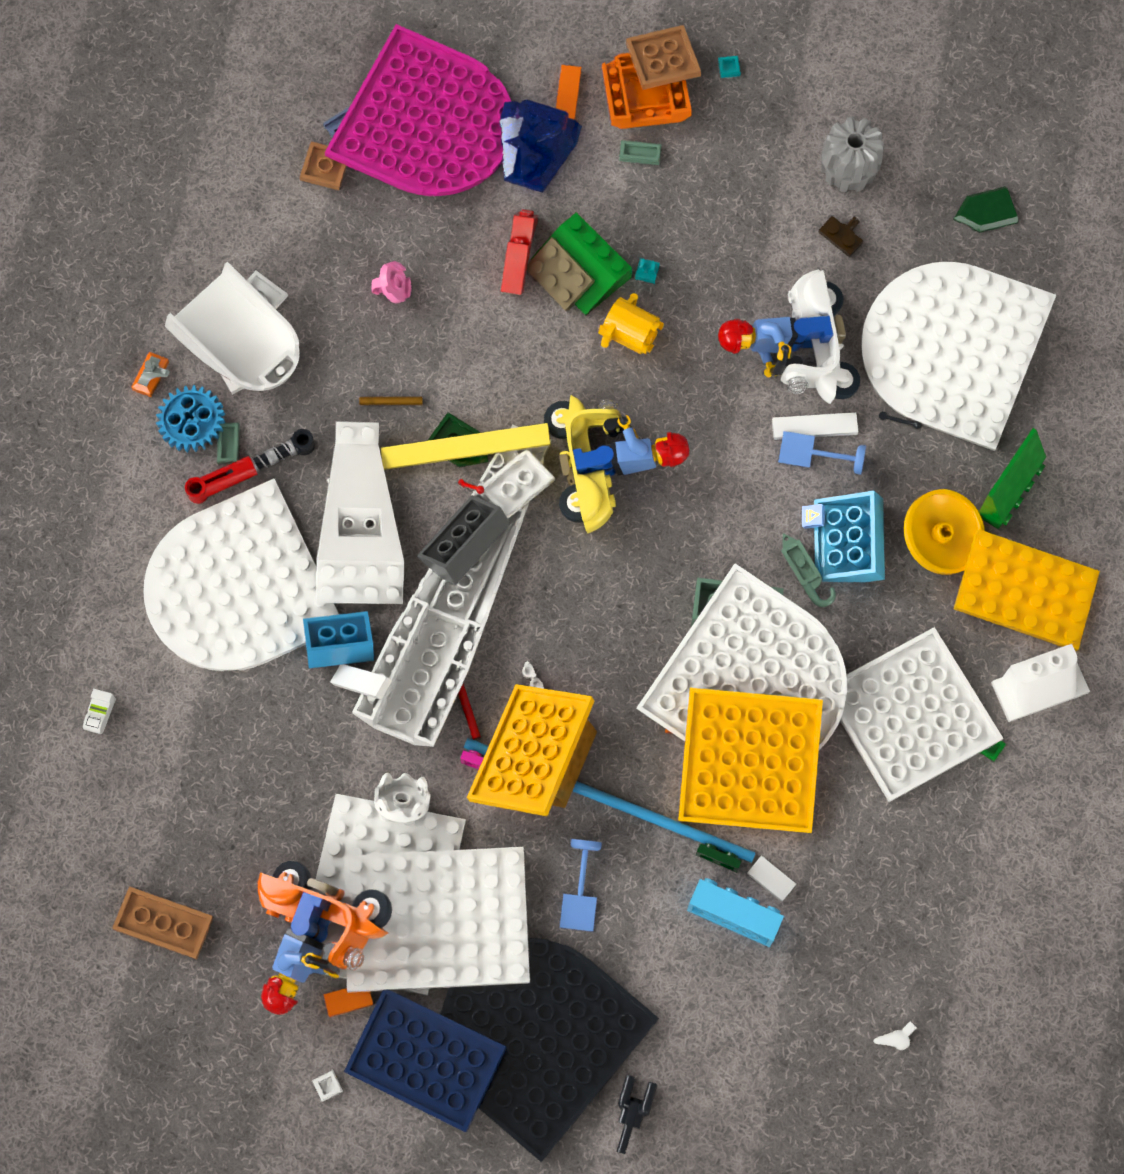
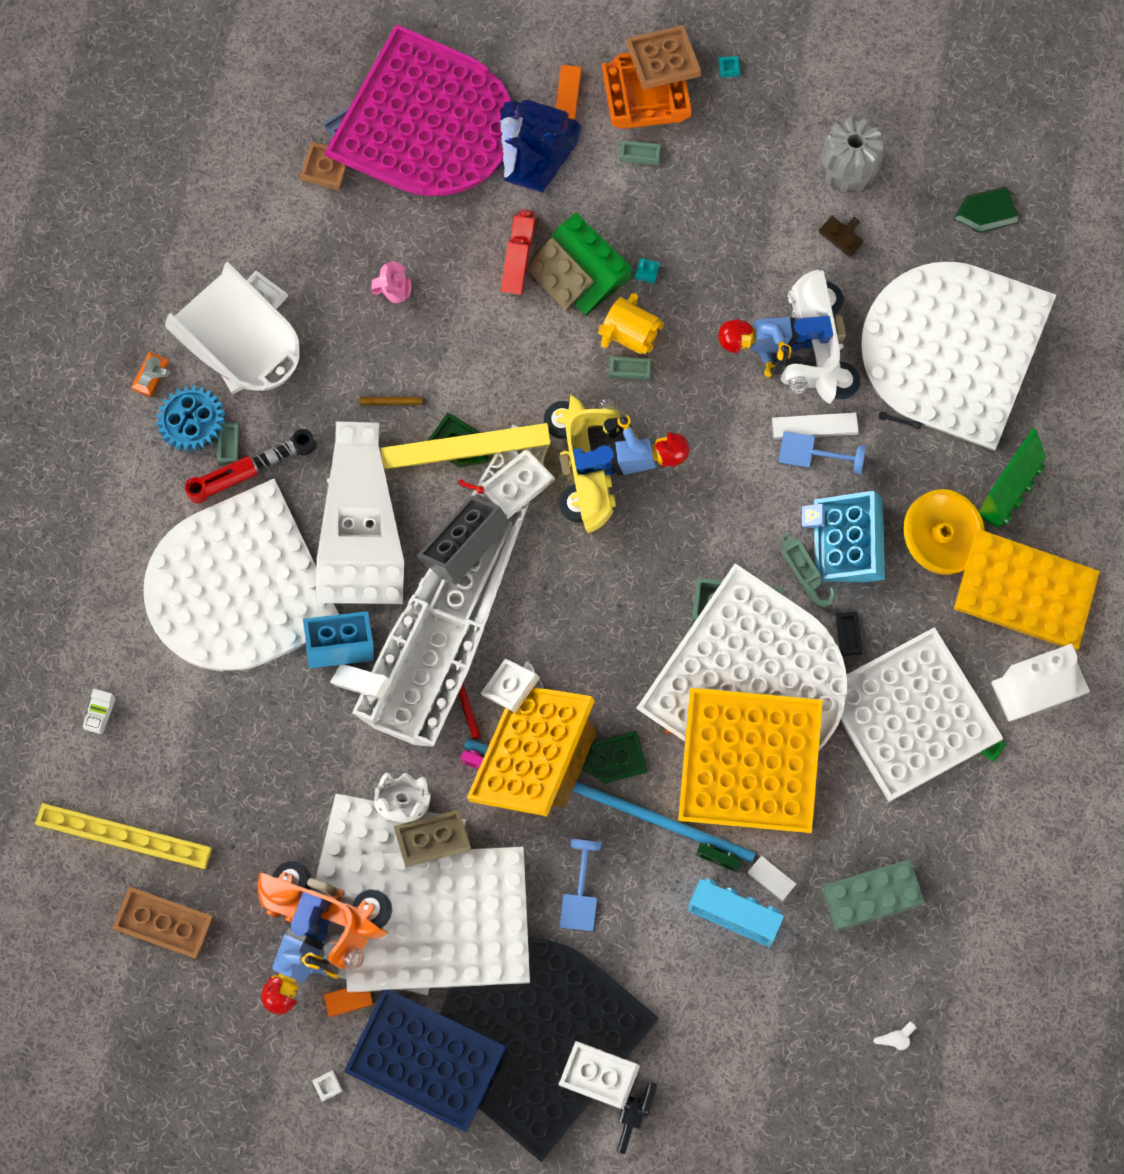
none -> light yellow tile [35,803,213,870]
none -> dark tan plate [394,809,471,867]
none -> white tile [481,658,540,713]
none -> white tile [559,1041,640,1110]
none -> dark green tile [582,731,648,784]
none -> sand green tile [609,356,652,380]
none -> sand green brick [822,859,925,932]
none -> black tile [835,612,863,656]

